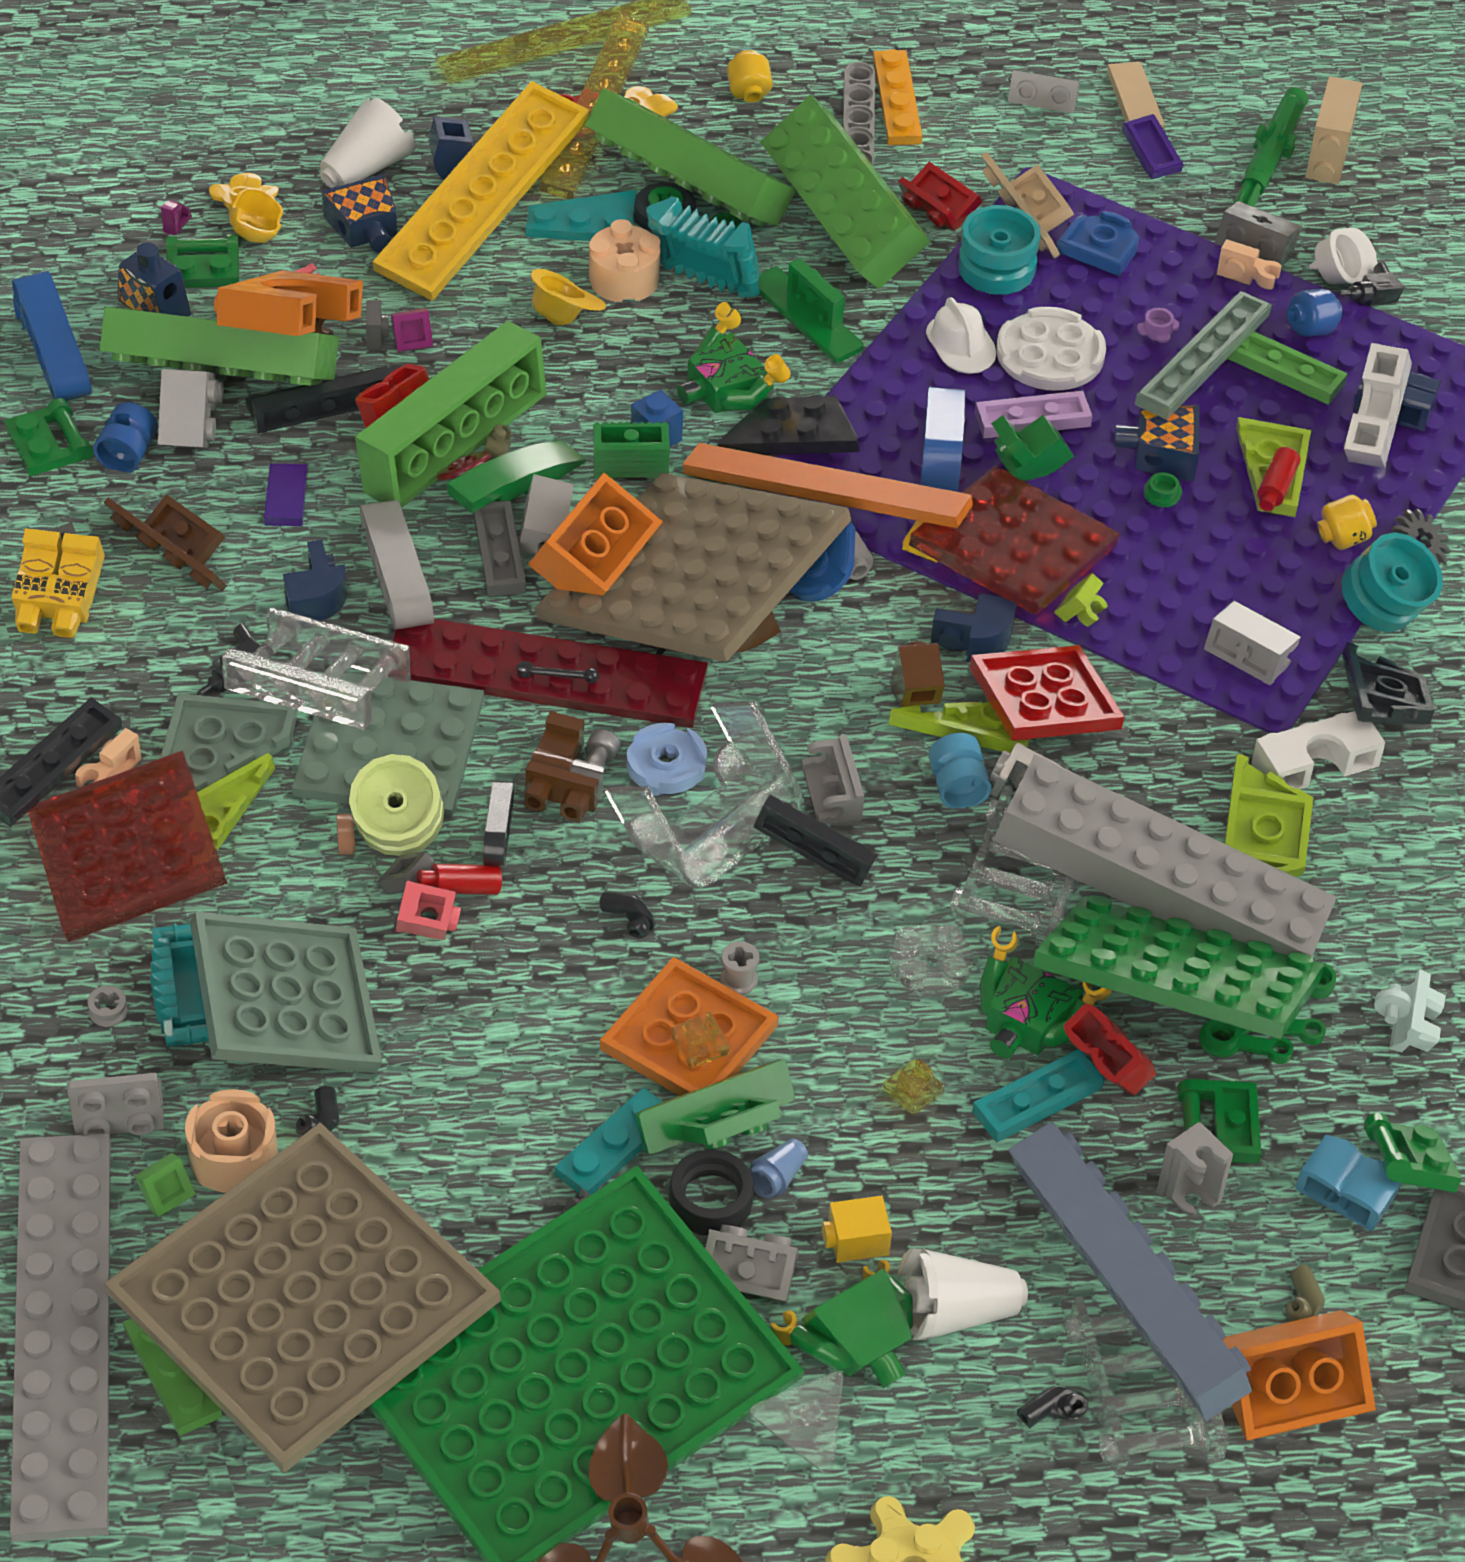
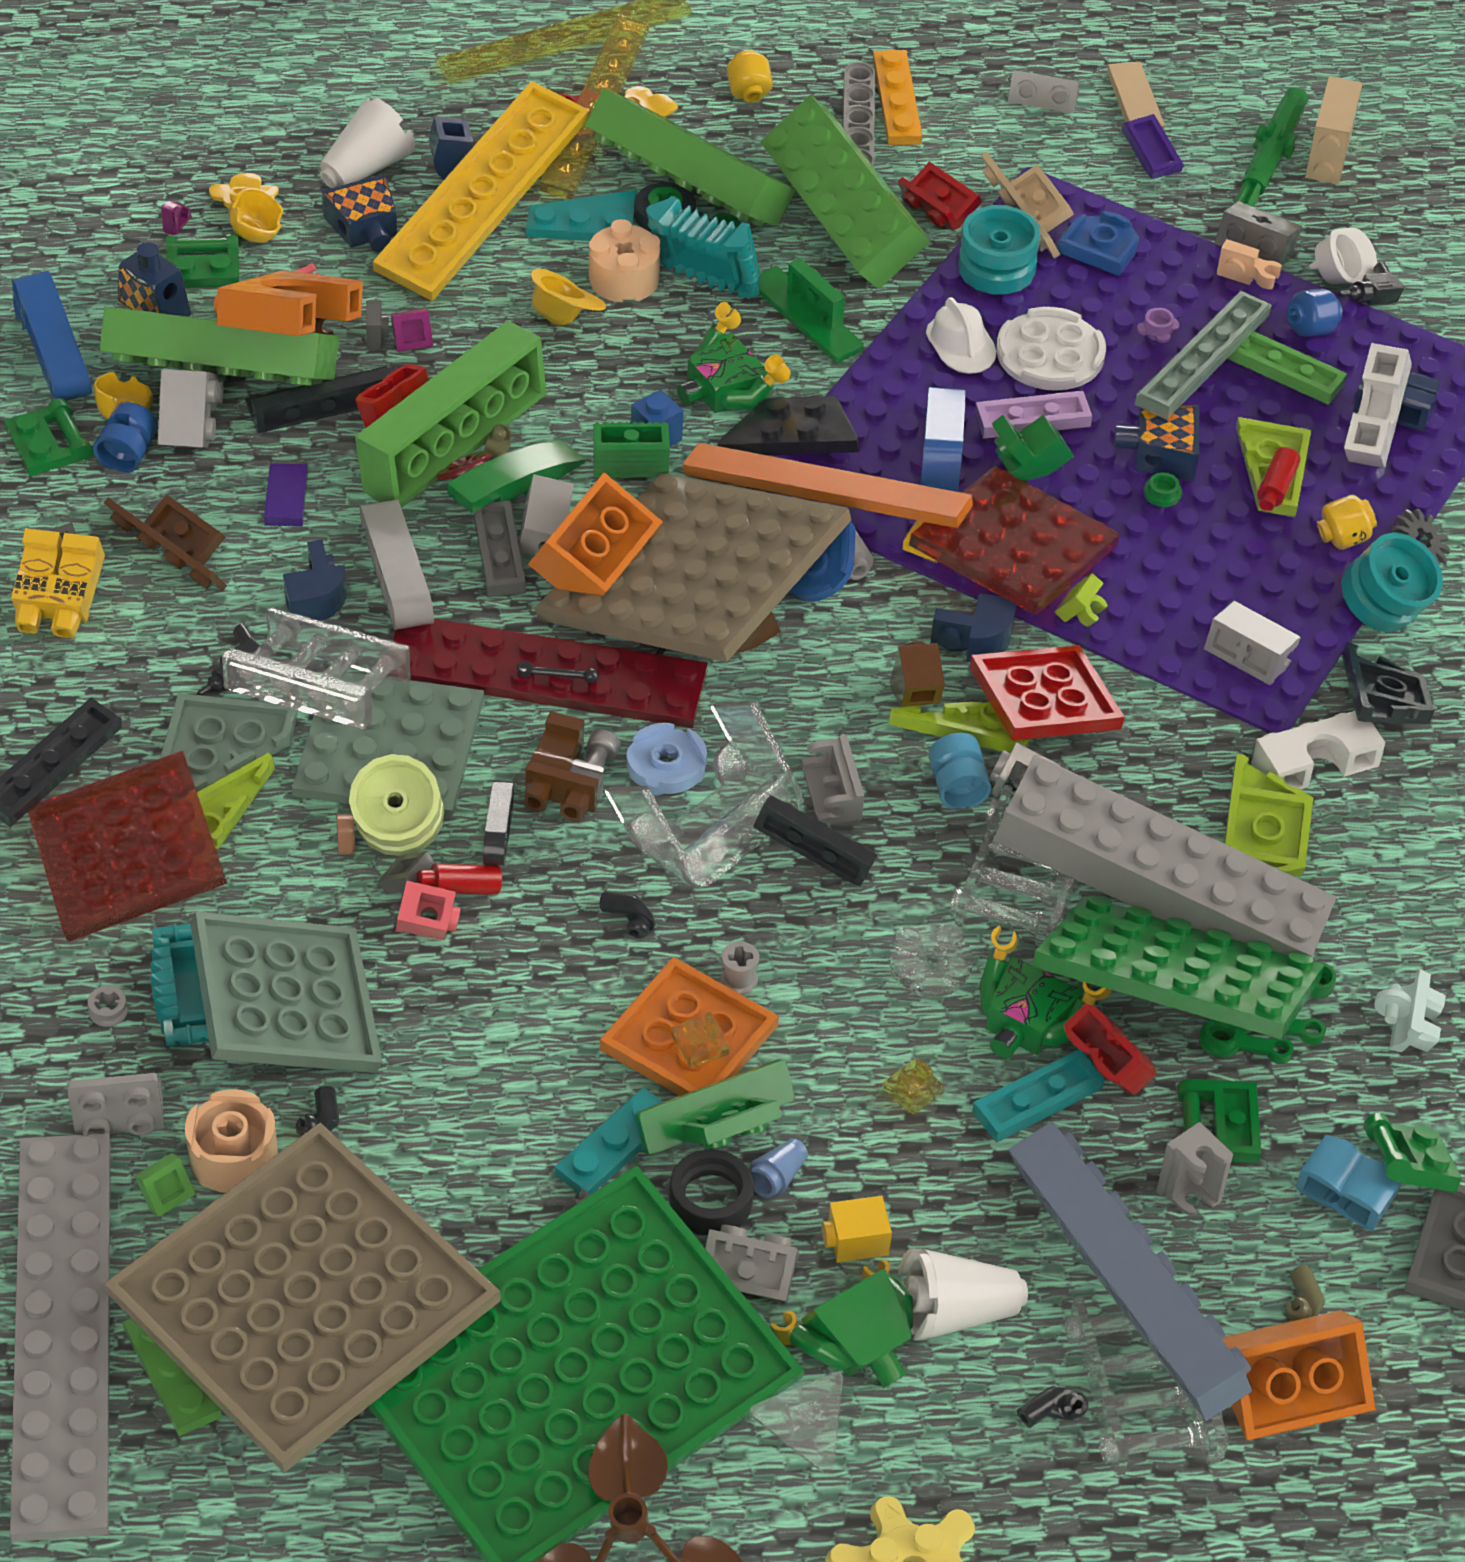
light nougat plate [75,728,141,797] -> none
none -> yellow hair [93,372,153,419]

